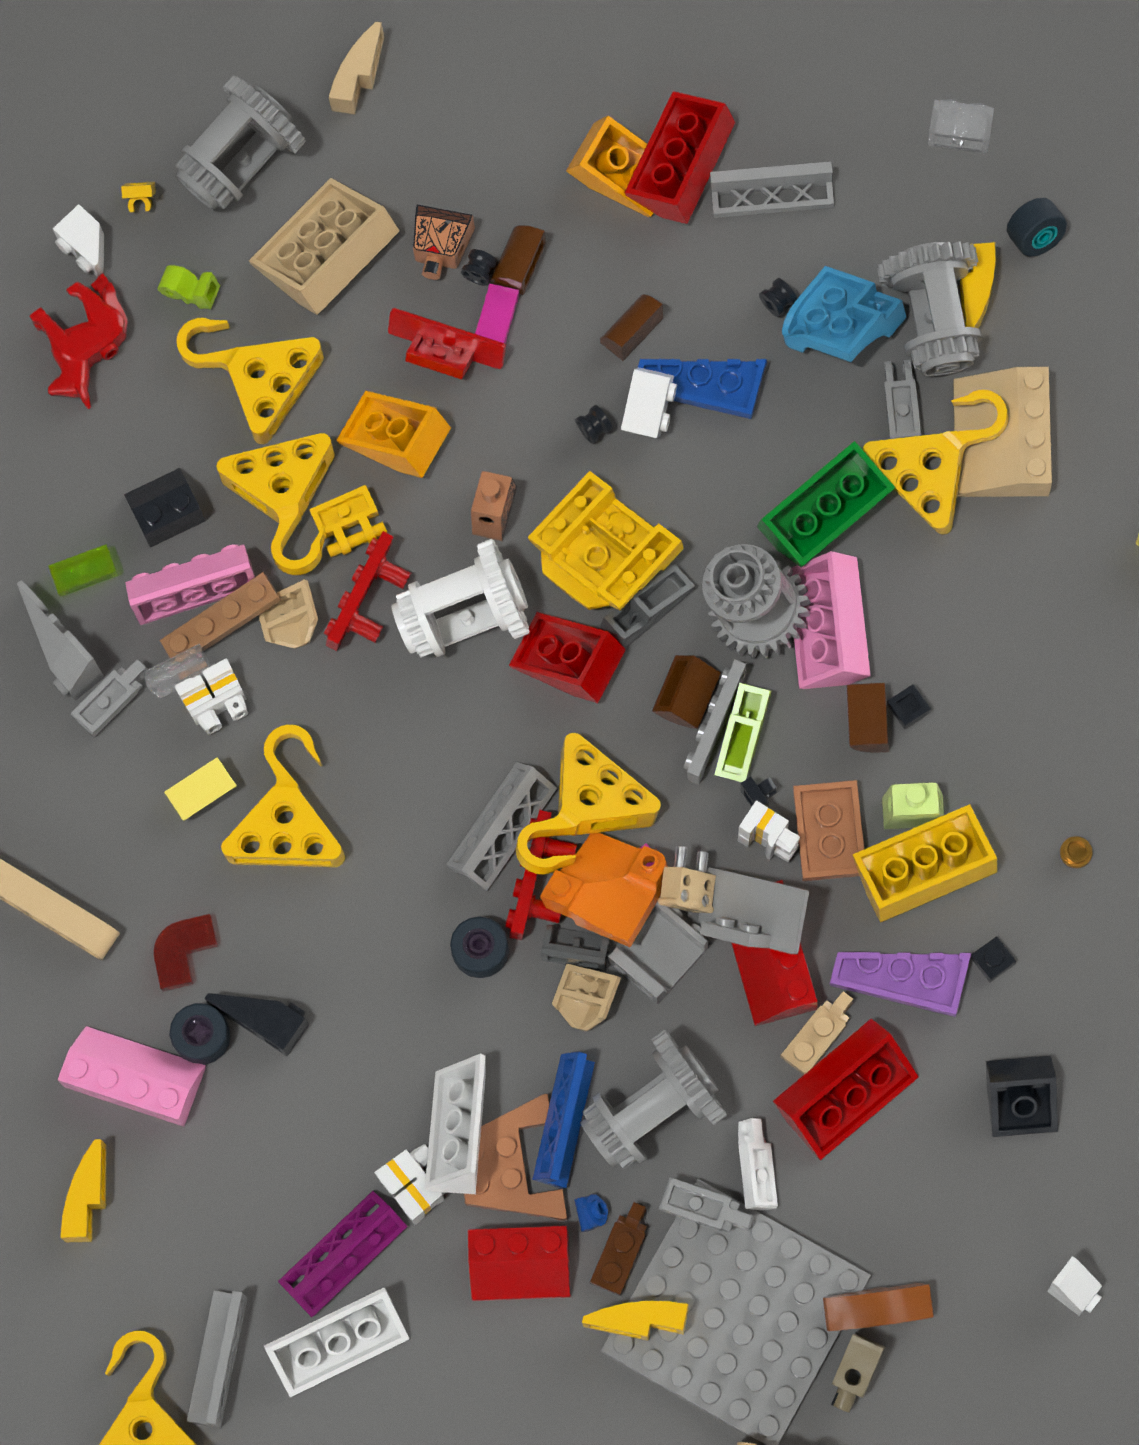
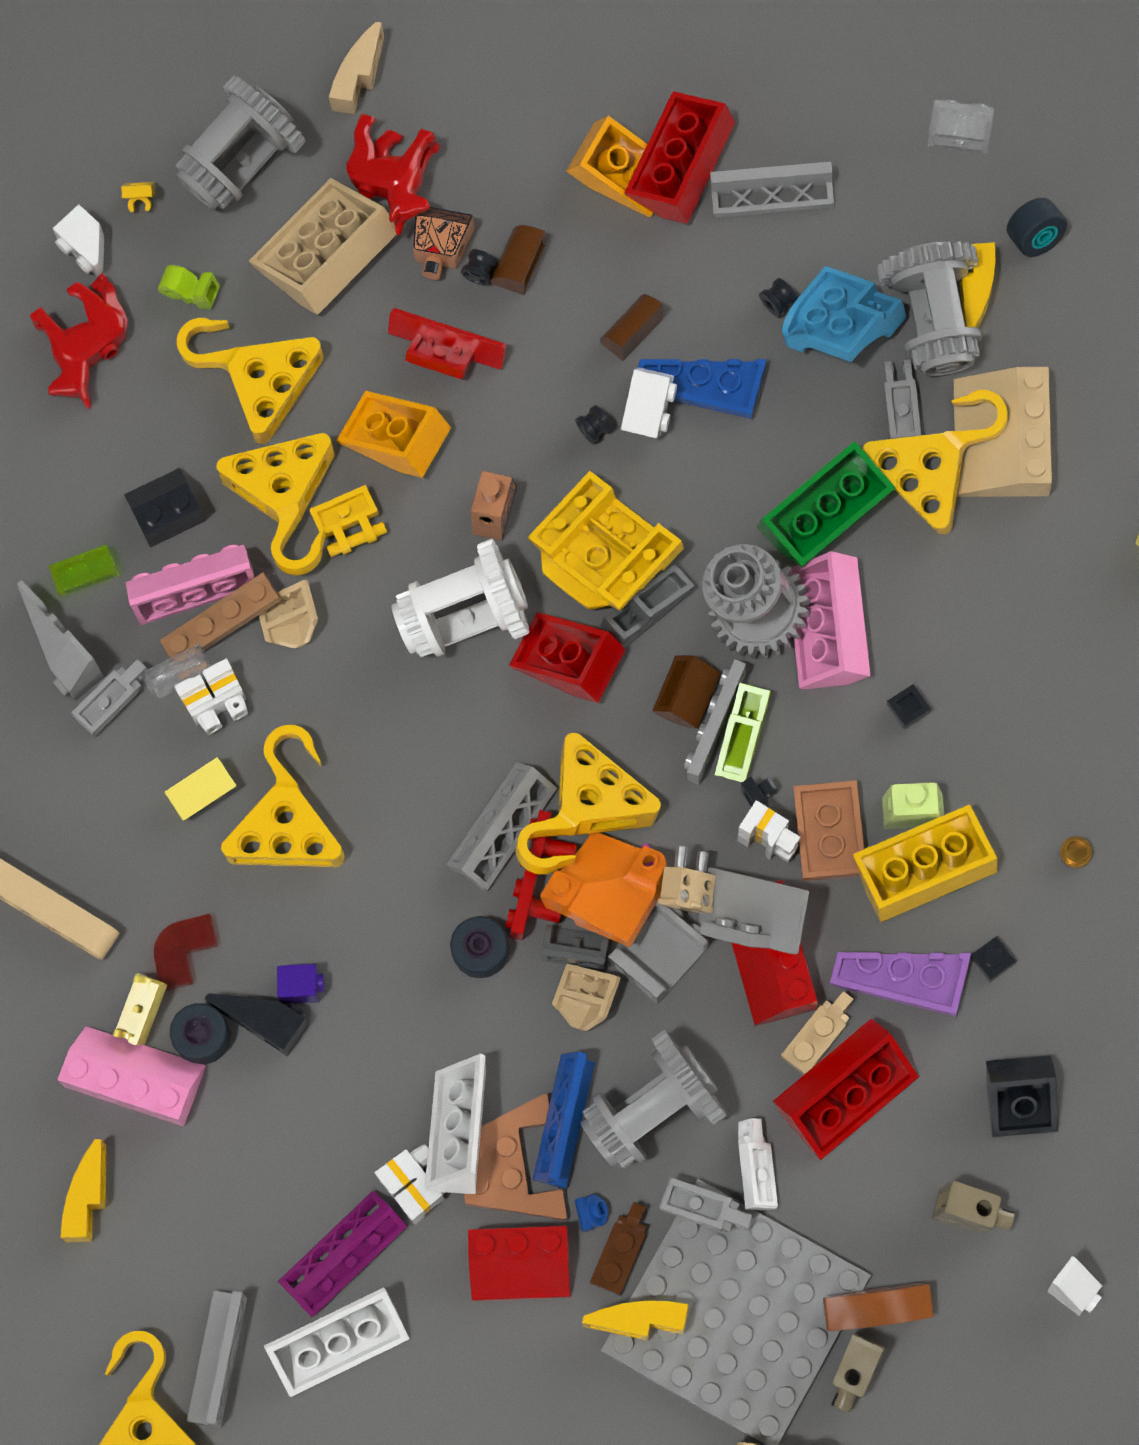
red plate [324,531,411,651] -> none
dark pink tile [475,284,519,343] -> none
reddish brown brick [847,683,889,753] -> none
none -> light yellow hinge [113,973,168,1045]
none -> dark purple brick [277,964,325,1004]
none -> red animal [346,114,441,236]
none -> dark tan torso [932,1180,1015,1233]

